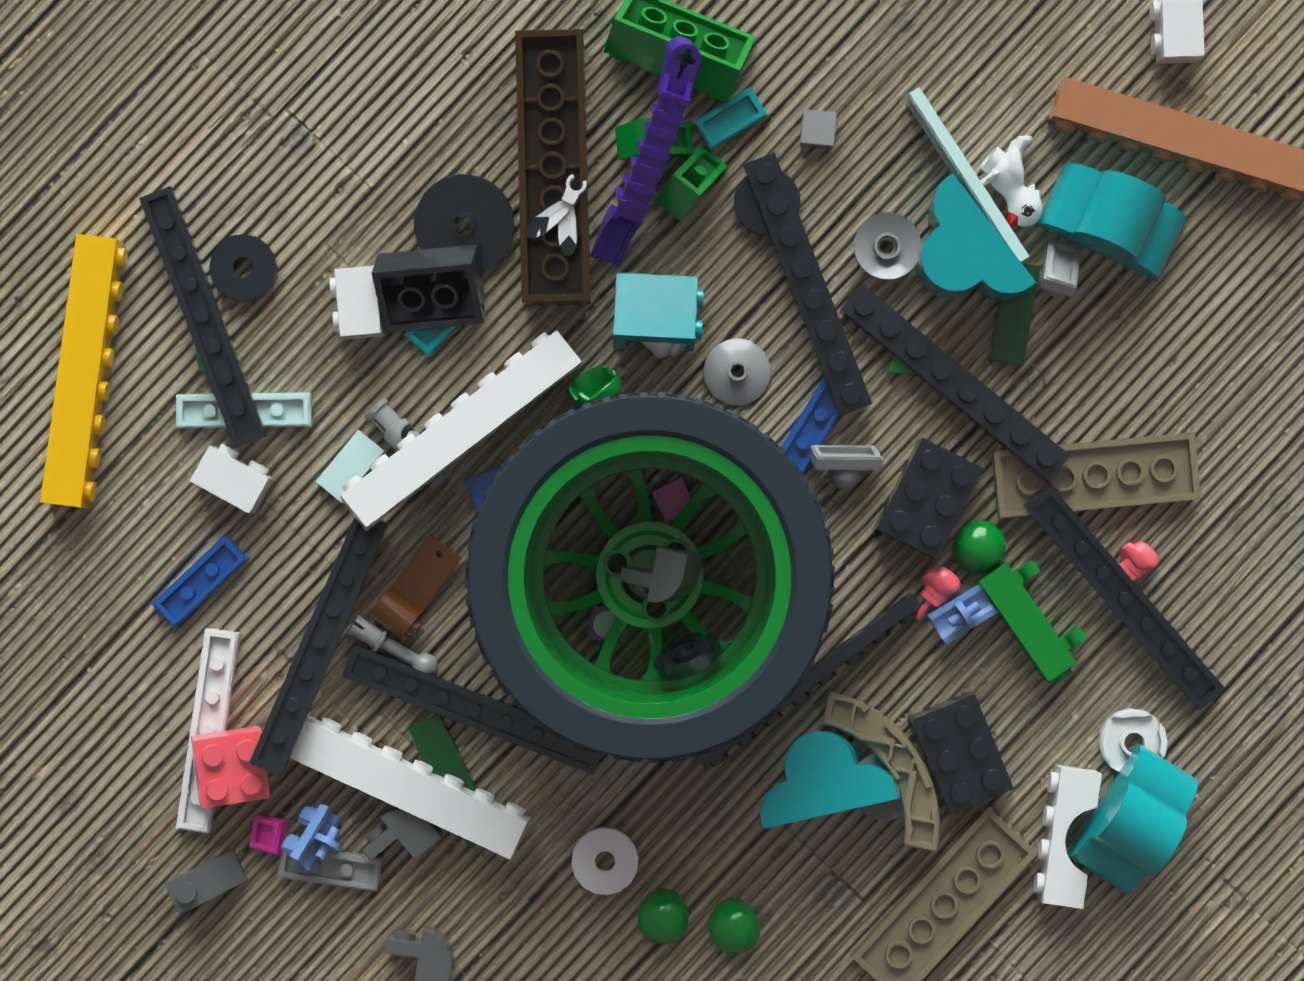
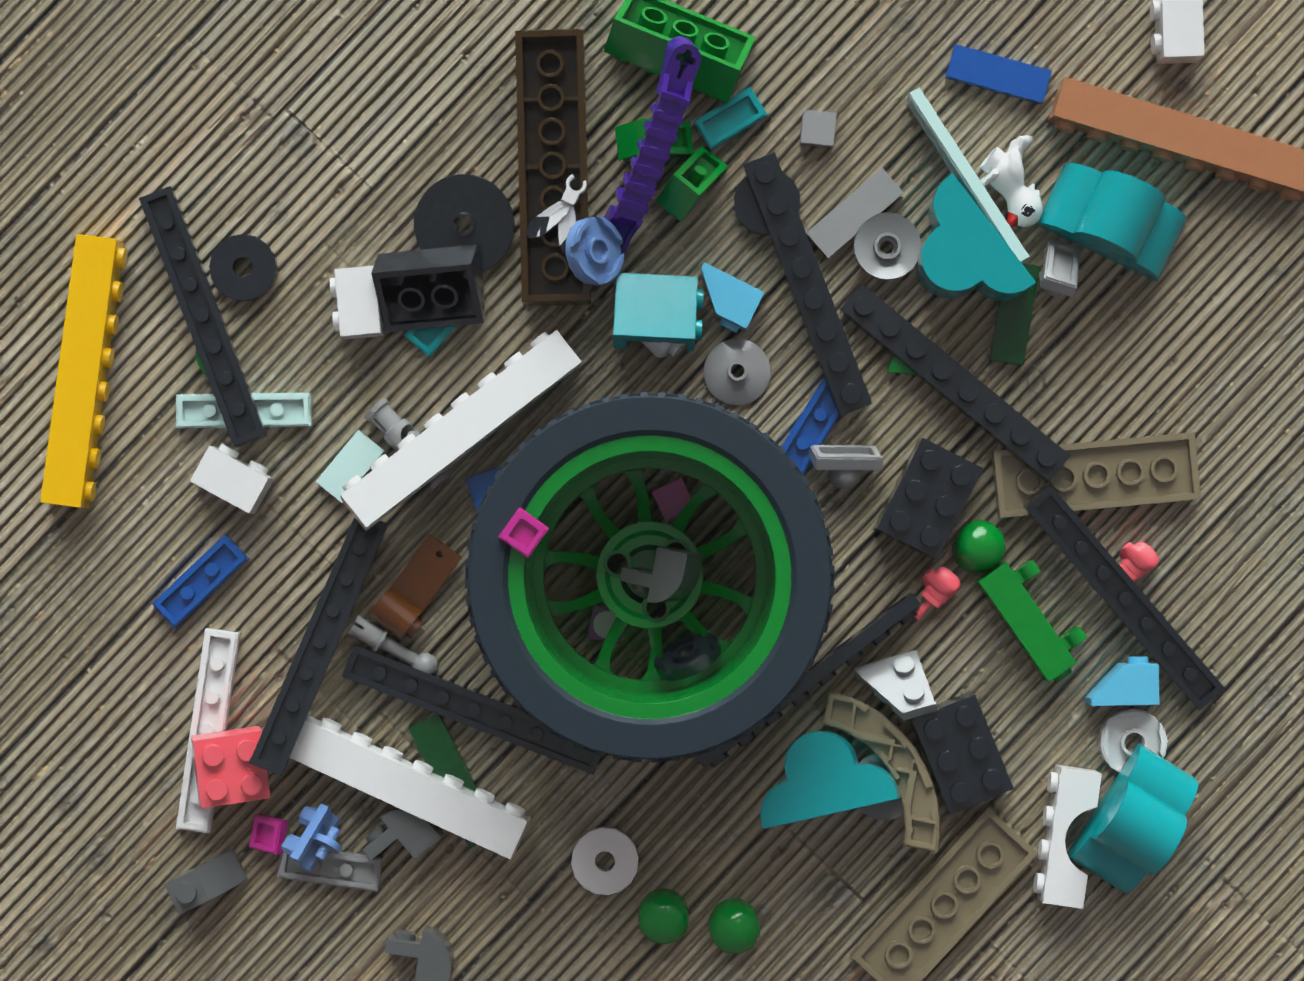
green hair [568,365,622,408] -> none
medium blue hips [927,584,998,644] -> none
none -> dark pink tile [498,507,549,558]
none -> medium blue tile [565,217,624,285]
none -> medium azure slope [700,262,765,333]
none -> light grey tile [806,168,904,260]
none -> wing [854,650,937,720]
none -> blue tile [945,44,1052,105]
none -> medium azure slope [1085,656,1160,706]

